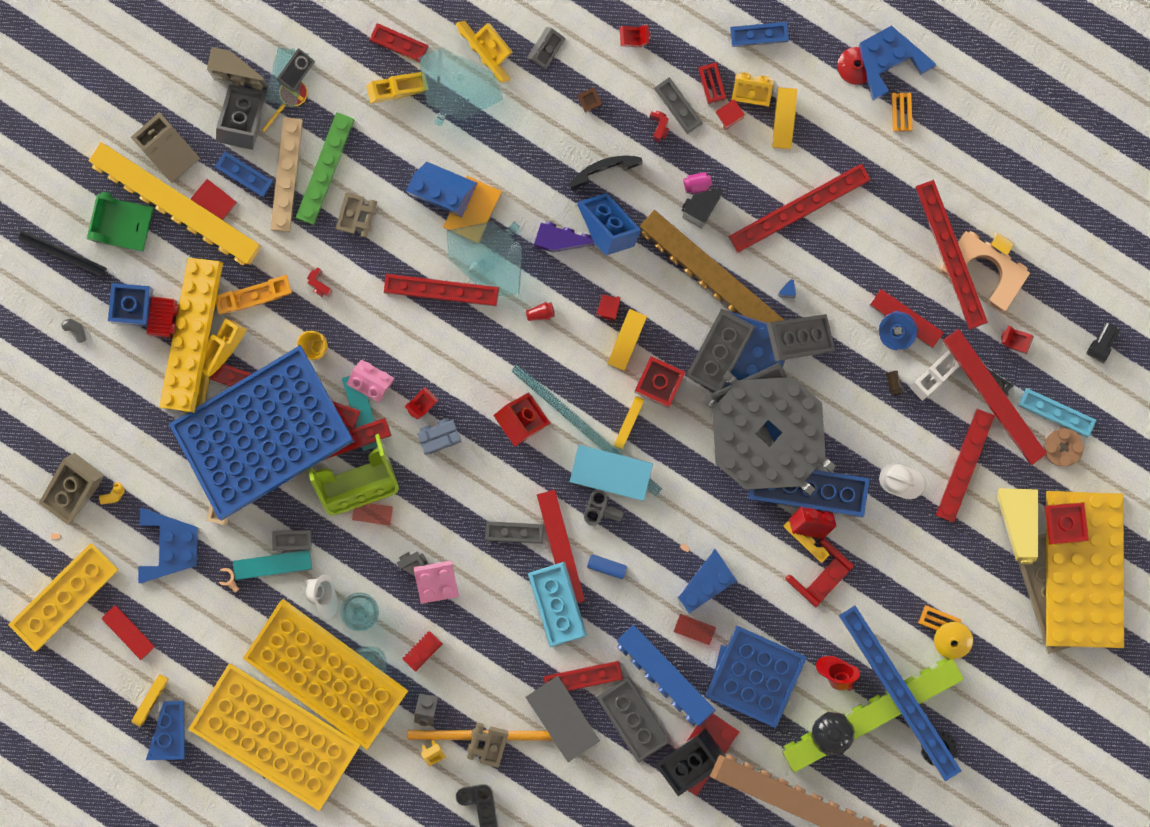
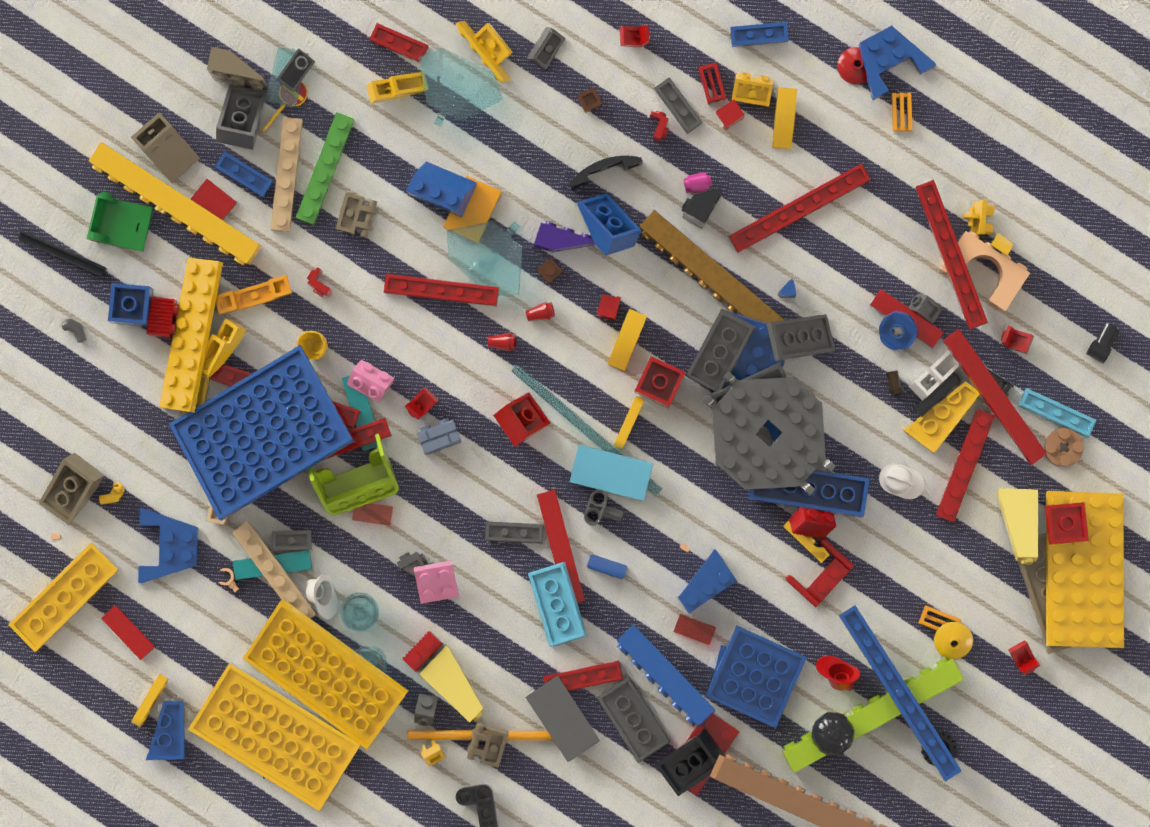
none -> tan plate [232,521,317,619]
none -> light yellow slope [420,646,484,722]
none -> red cone [488,332,516,351]
none -> reddish brown plate [536,257,563,284]
none -> yellow wing [903,381,980,454]
none -> dark grey bracket [909,293,943,324]
none -> black axle [915,372,961,417]
none -> yellow hips [963,200,995,236]
none -> red bracket [1008,640,1040,675]

